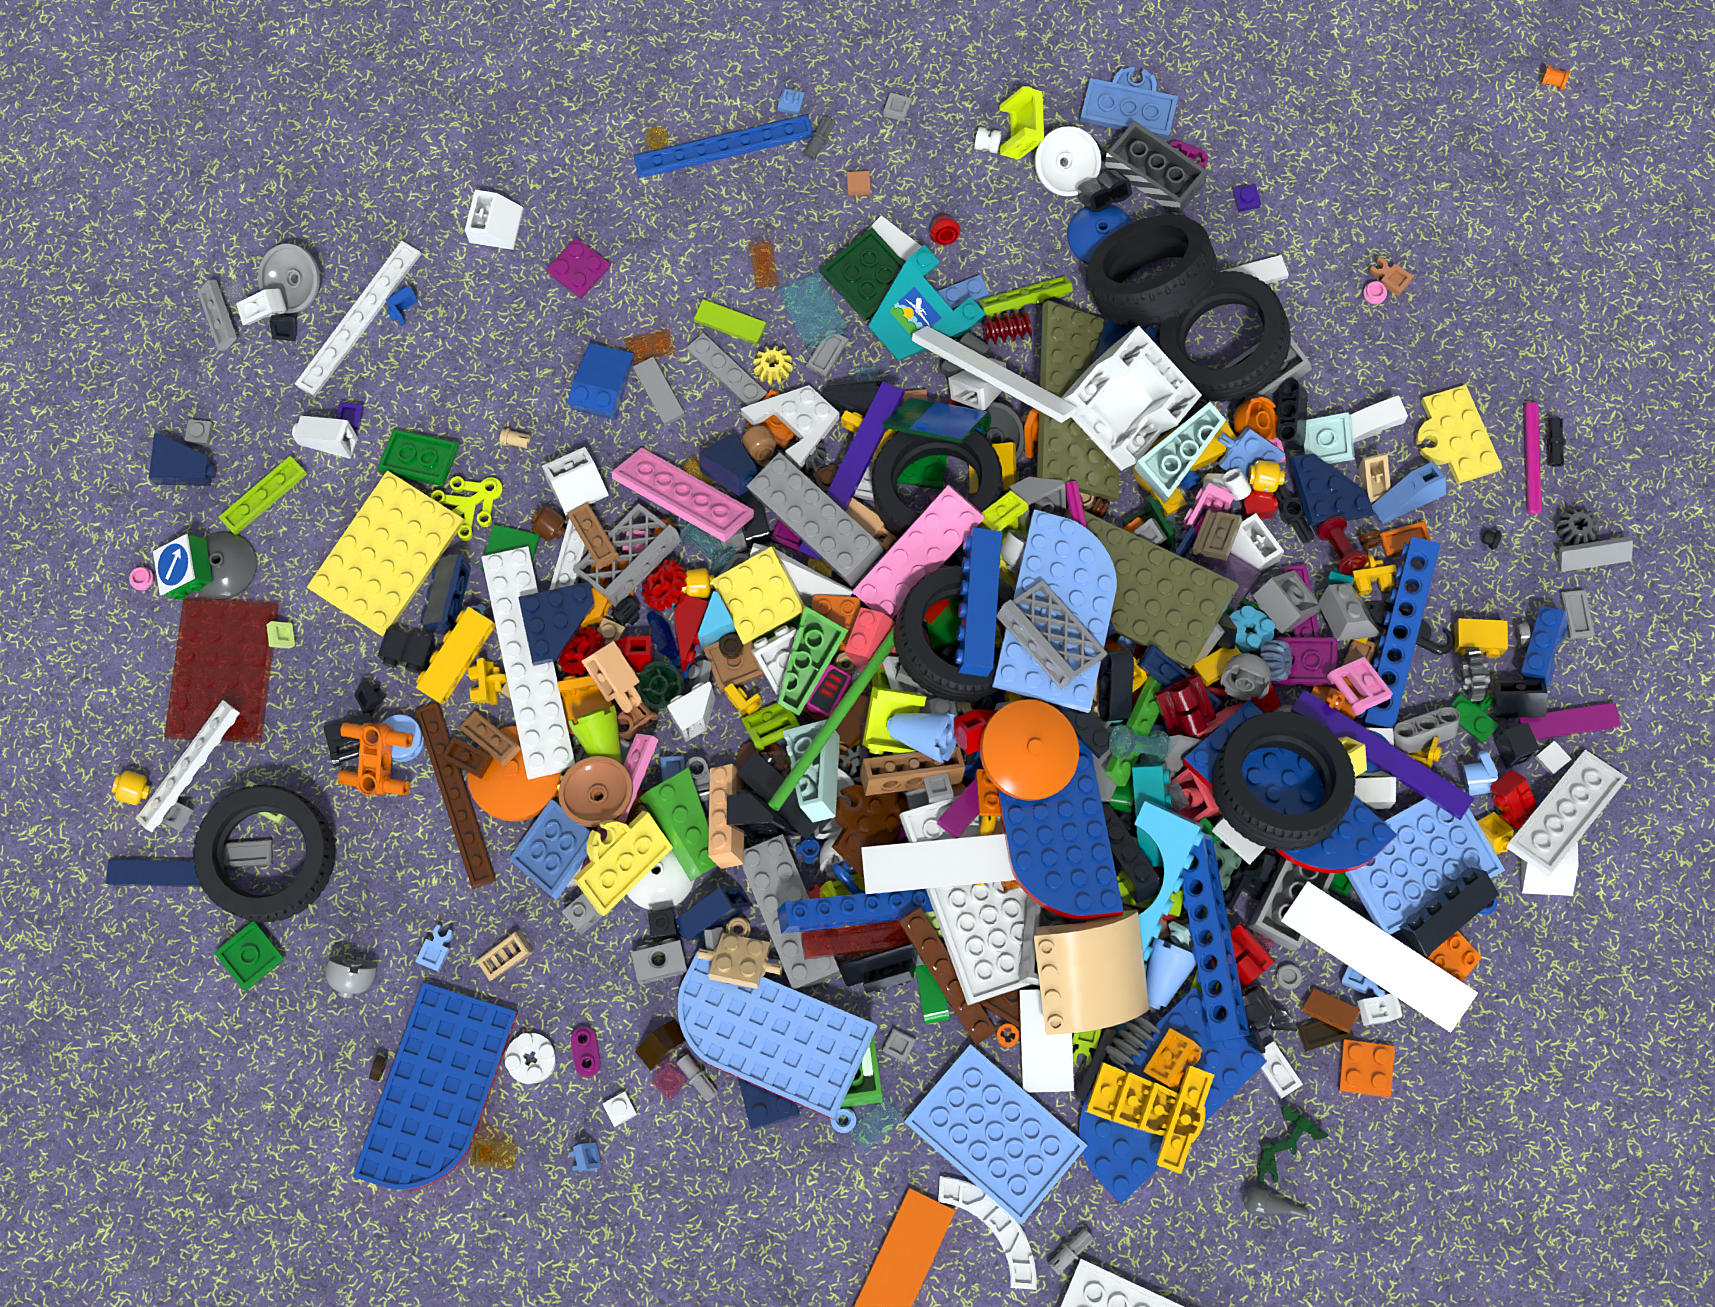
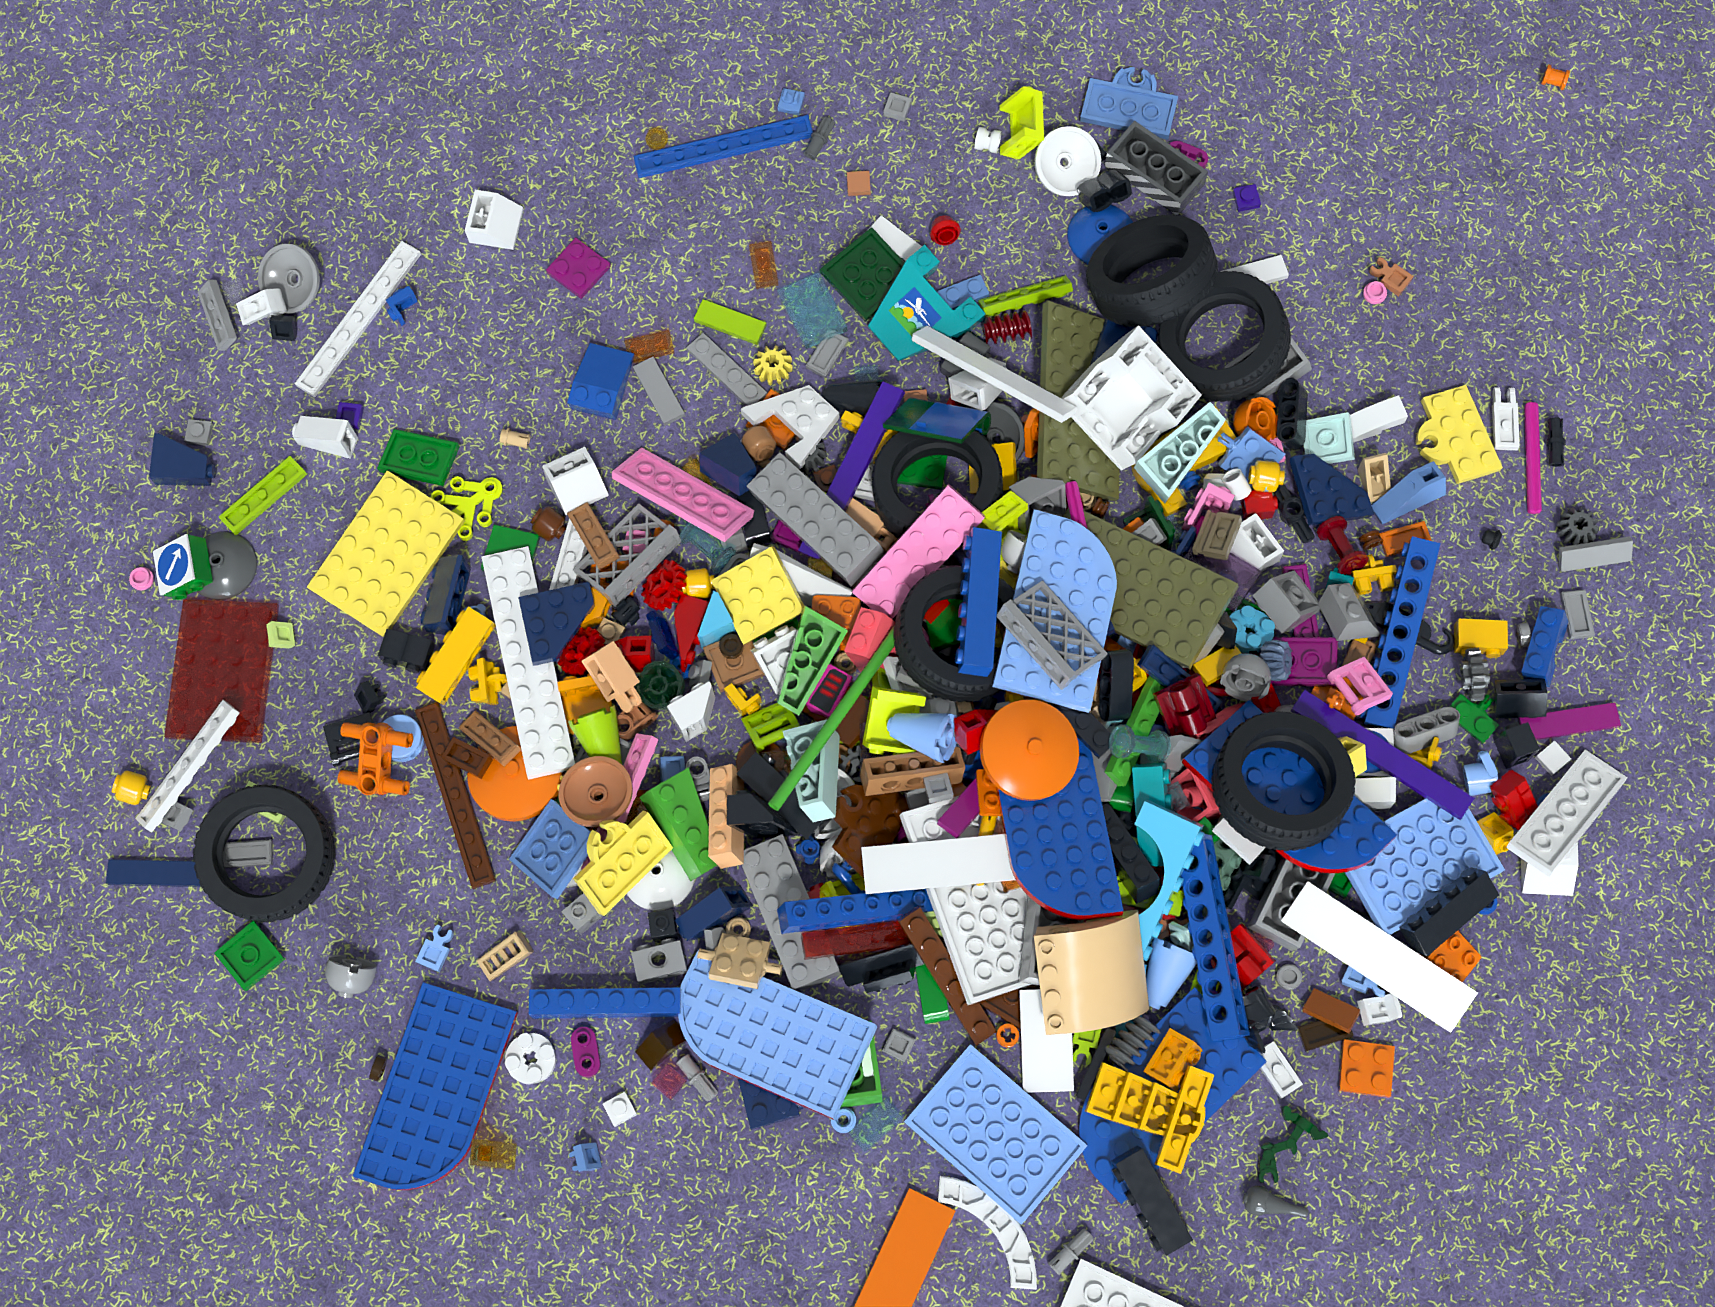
none -> blue brick [528,987,681,1019]
none -> black brick [1111,1146,1193,1256]
none -> white hinge [1492,387,1519,450]

